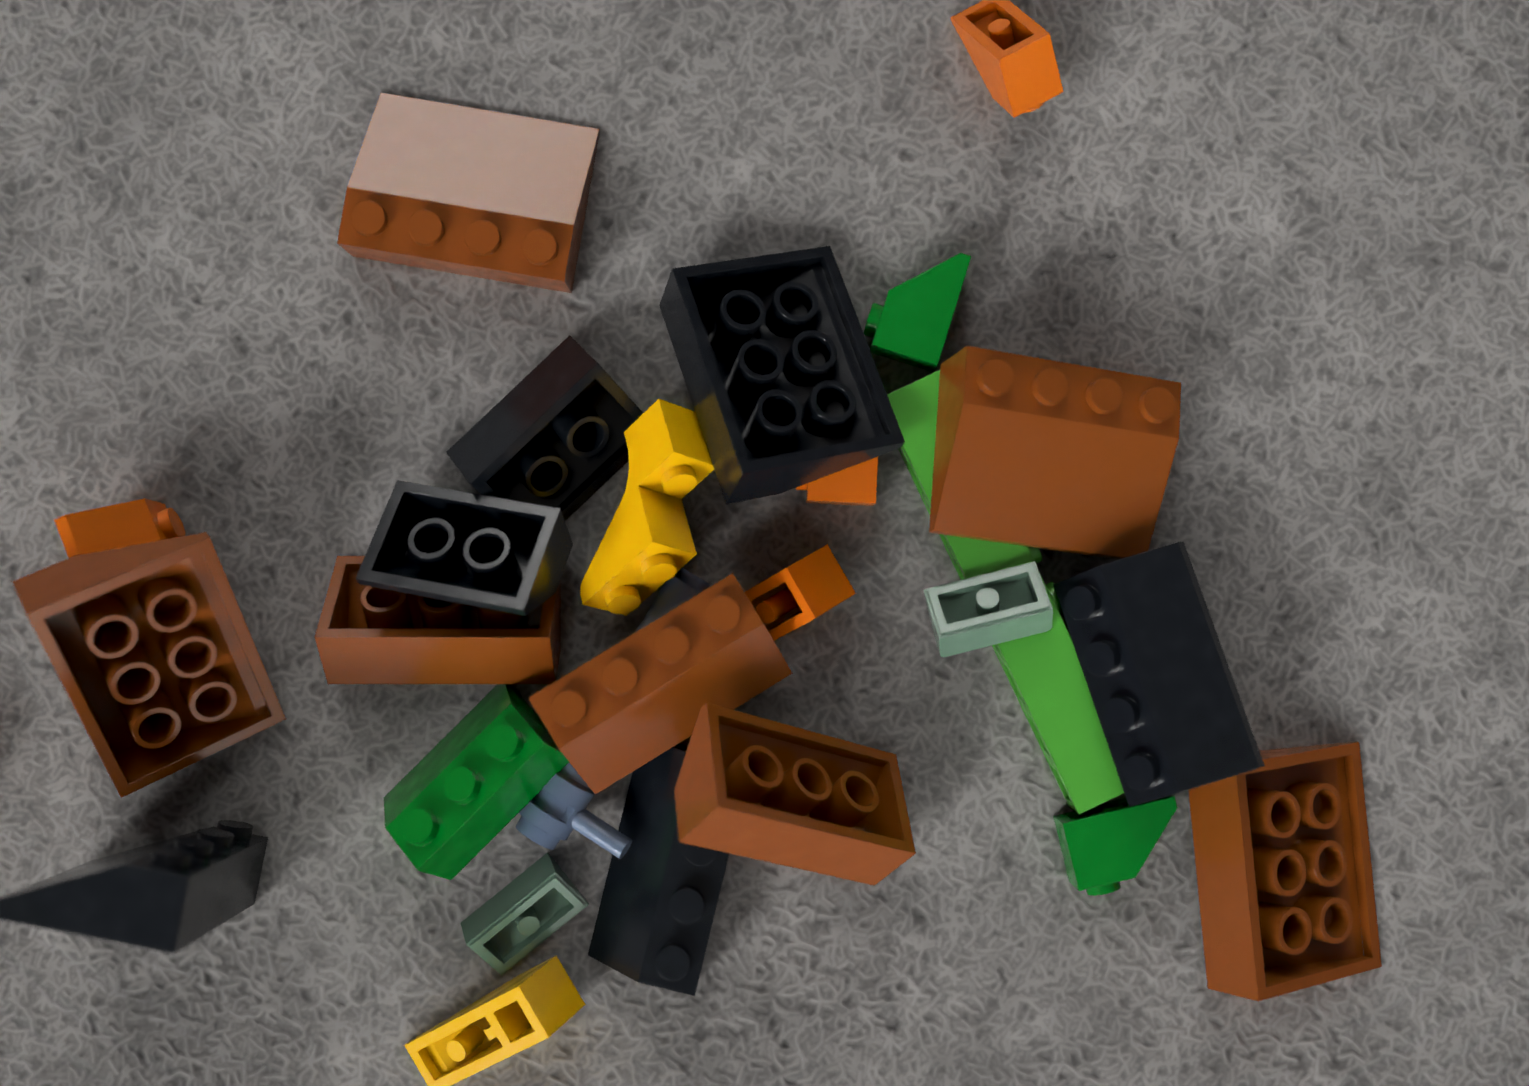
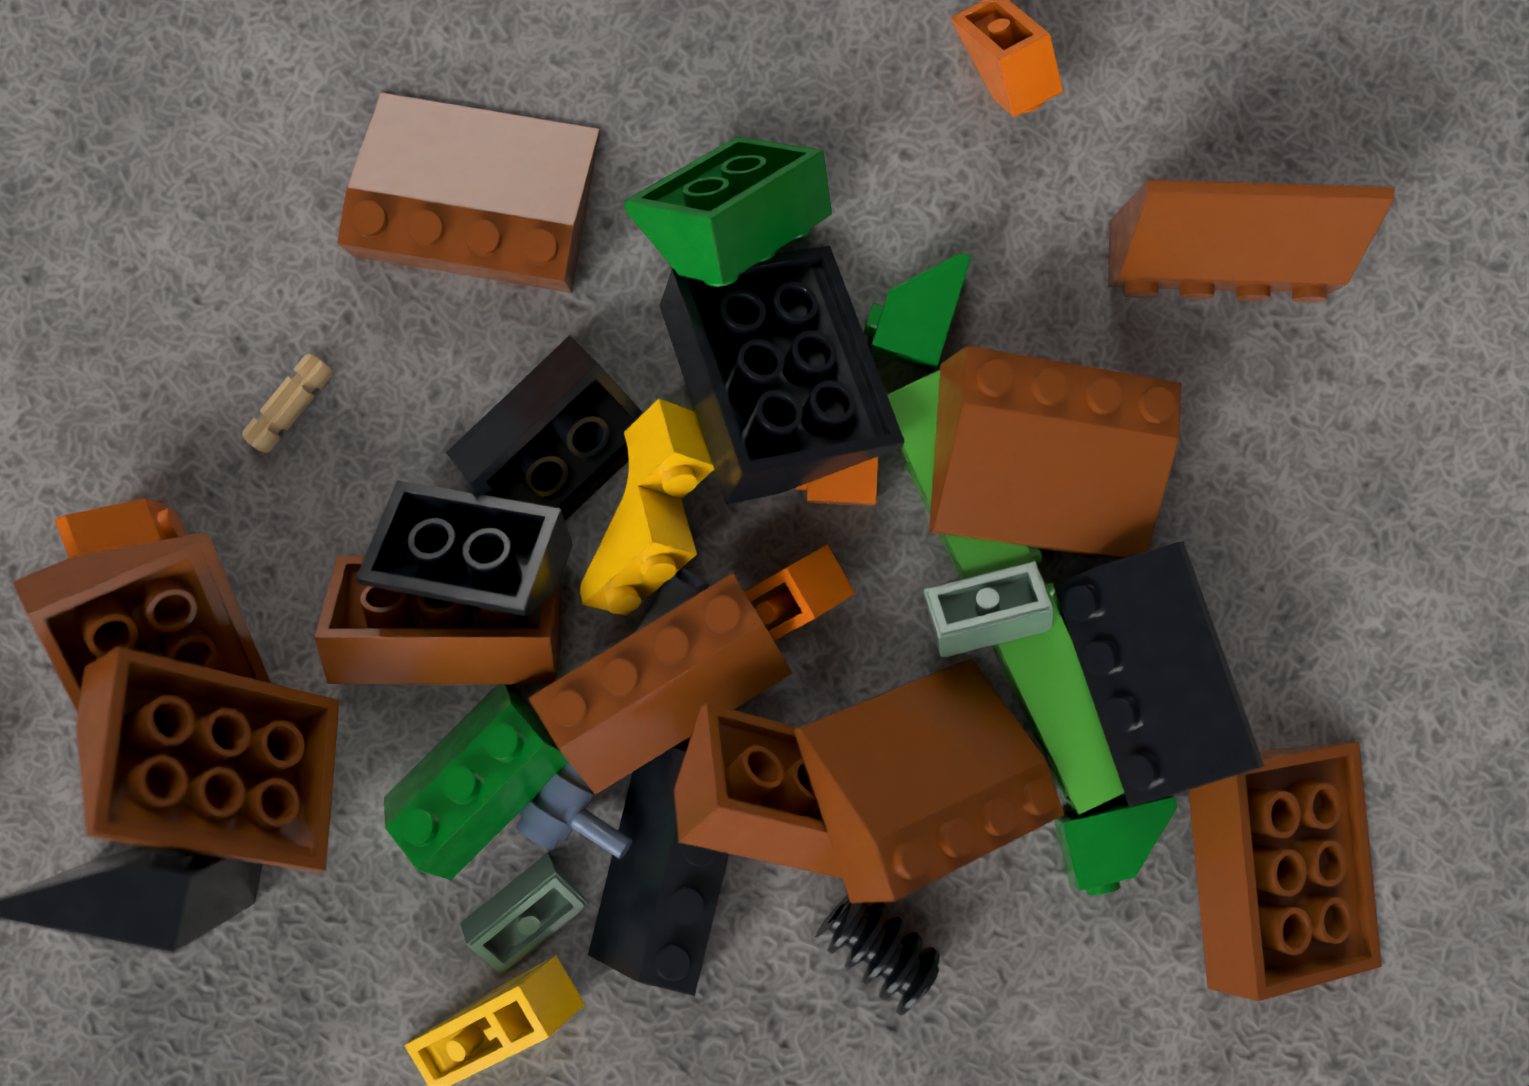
none -> dark orange slope [76,647,340,873]
none -> tan axle [242,353,333,453]
none -> green slope [624,136,832,286]
none -> dark orange slope [793,659,1064,903]
none -> black piece [815,894,940,1016]
none -> dark orange slope [1108,180,1395,303]

